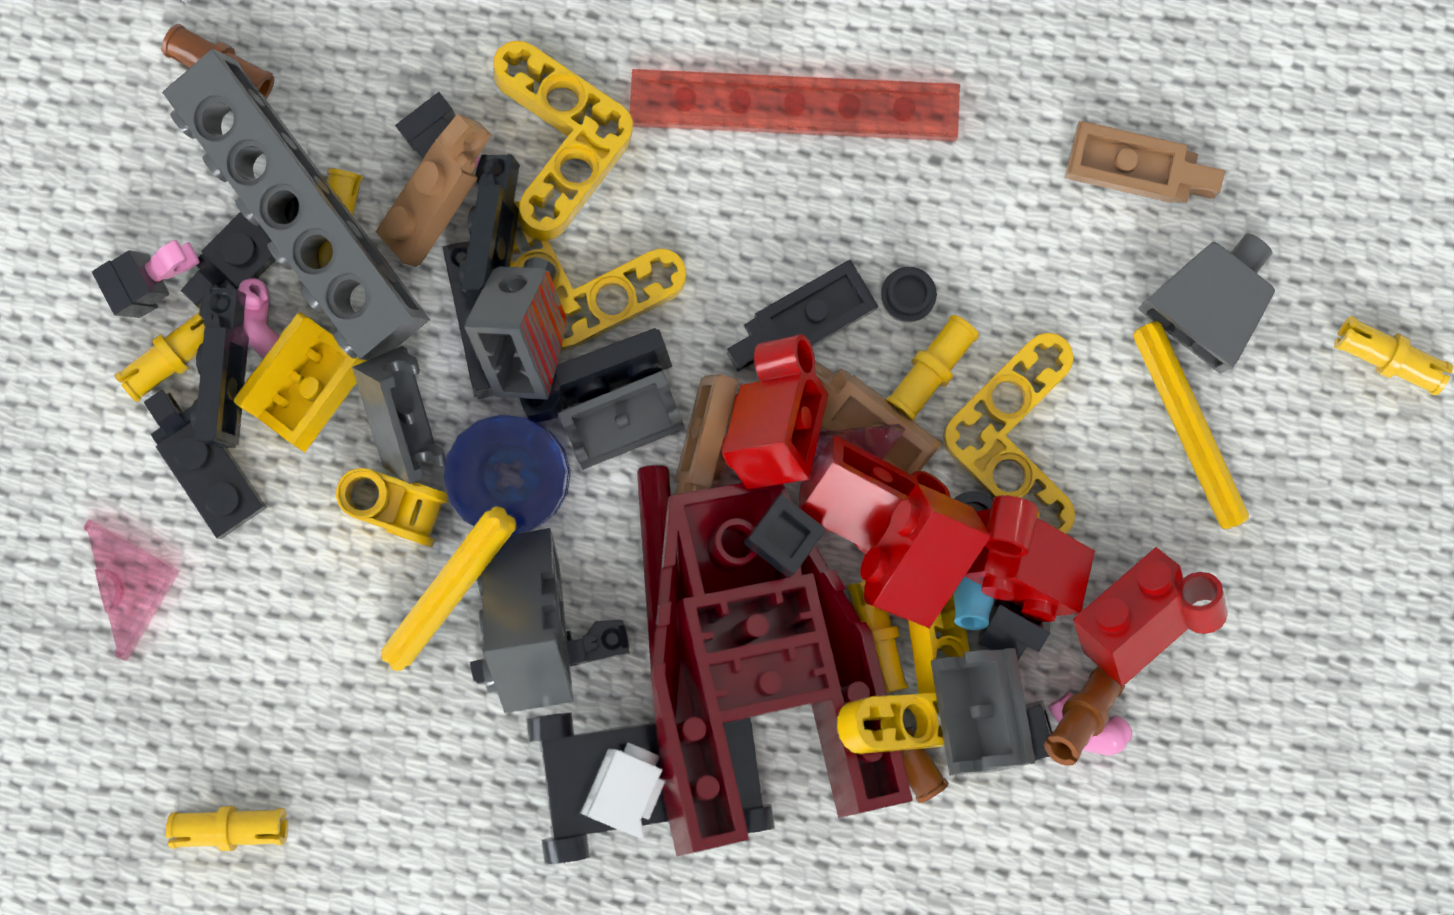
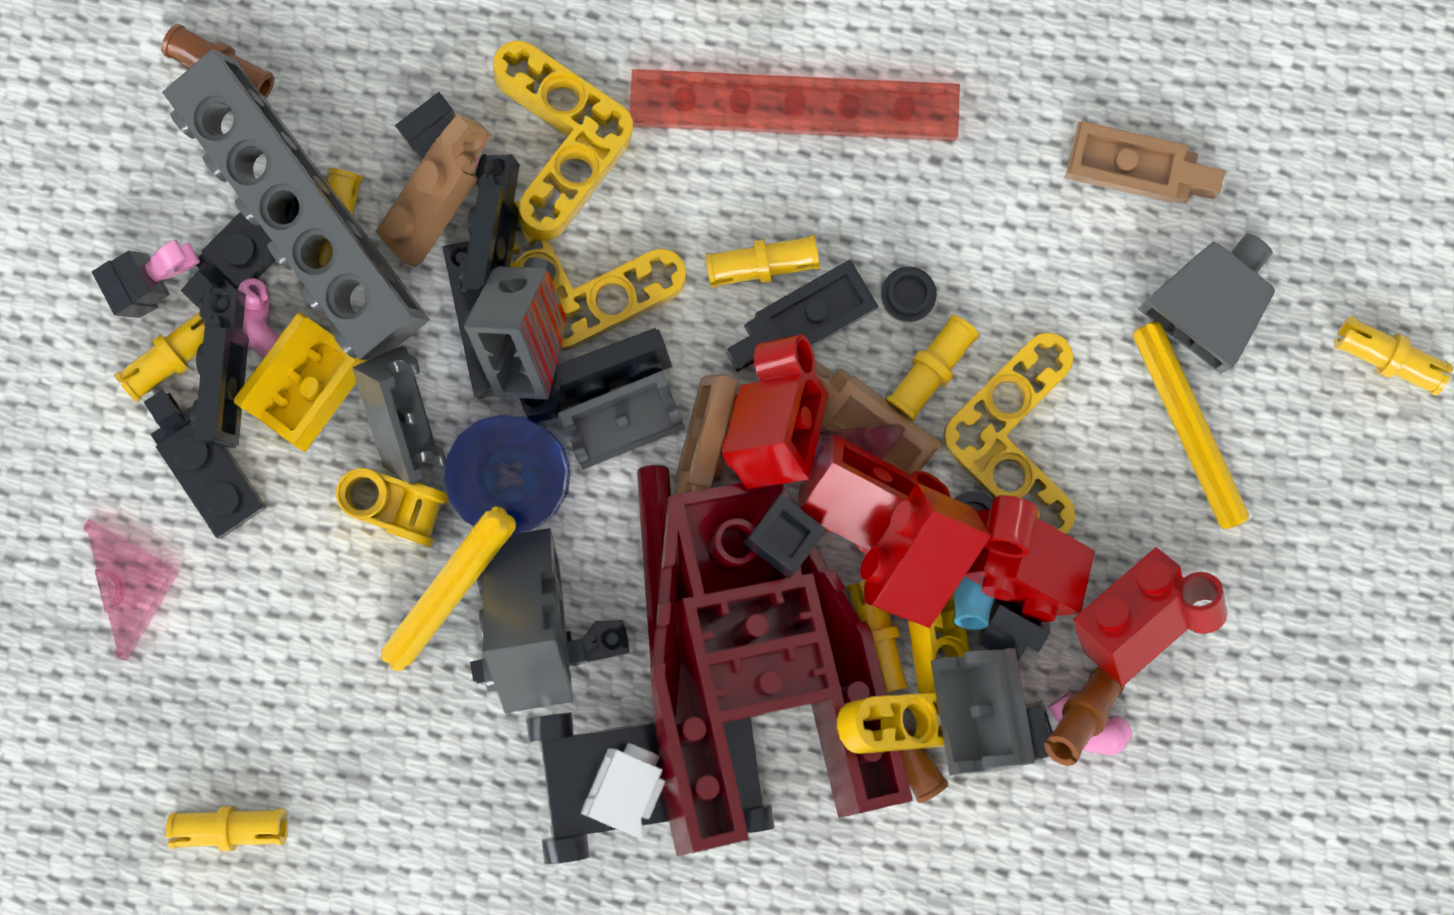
none -> yellow pin [705,234,820,289]

